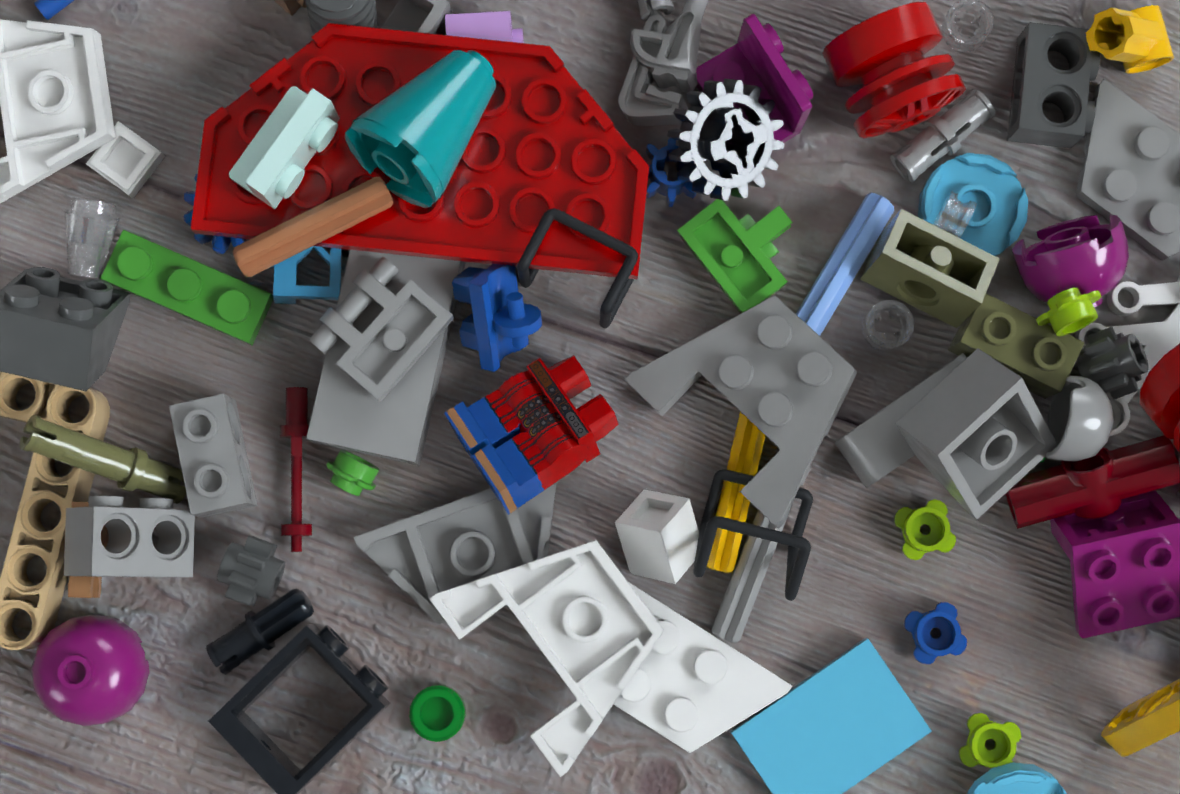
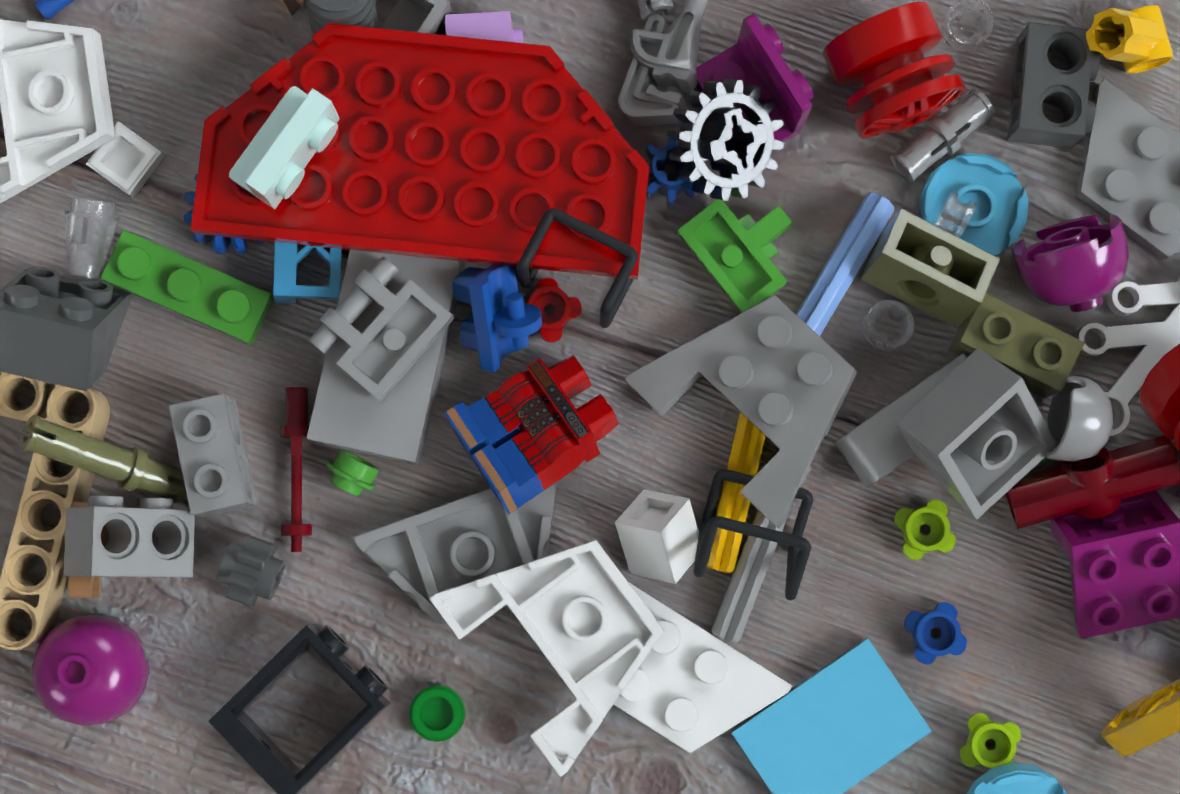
black axle [206,589,314,675] -> none
nougat axle [233,177,393,277] -> none
teal cone [345,50,496,208] -> none
lime plate [1036,288,1102,336] -> none
dark grey gear [1077,327,1148,400] -> none
none -> red plate [524,278,582,343]

